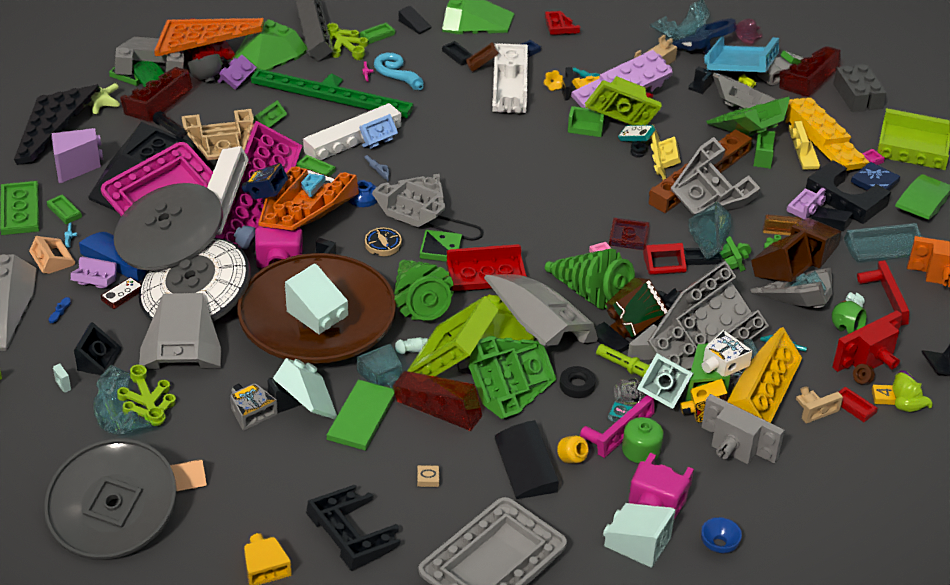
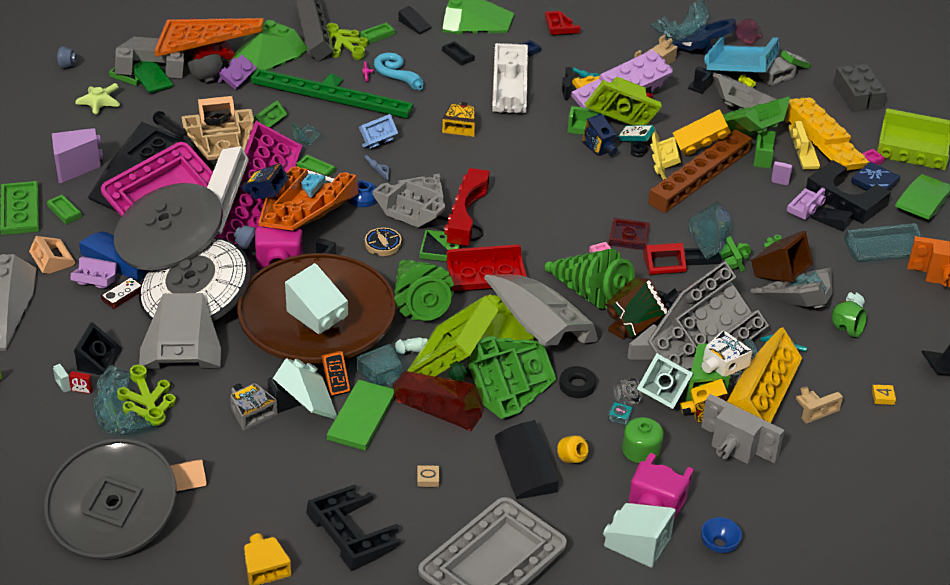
black wing [14,84,101,165] -> none
blue piece [49,297,71,323] -> none
medium azure piece [65,223,77,248] -> none
clear red wedge [120,67,193,122] -> none
white brick [303,103,401,160] -> none
reddish brown tile [466,42,499,72] -> none
yellow plant [544,70,563,91] -> none
dark pink piece [580,395,655,458] -> none
black tile [595,322,630,356] -> none
lime pin [596,344,650,377] -> none
light grey wedge [670,137,760,216] -> none
clear orange tile [763,214,802,235] -> none
clear red wedge [779,46,841,97] -> none
reddish brown slope [790,218,842,269] -> none
red brick [832,310,903,372] -> none
red tile [839,386,878,422] -> none
reddish brown tile [853,364,875,385] -> none
red piece [857,260,909,326] -> none
lime hair [893,370,932,412] -> none
none -> sand blue cone [57,46,77,69]
none -> red tile [69,371,93,394]
none -> light nougat tile [198,96,235,125]
none -> black tile [204,113,232,125]
none -> clear light blue bracket [292,123,320,146]
none -> tile [321,351,350,395]
none -> yellow torso [442,102,475,137]
none -> red arch [444,168,490,246]
none -> dark green plate [449,361,467,383]
none -> dark blue torso [582,113,618,156]
none -> yellow brick [673,109,731,156]
none -> lavender slope [771,161,794,185]

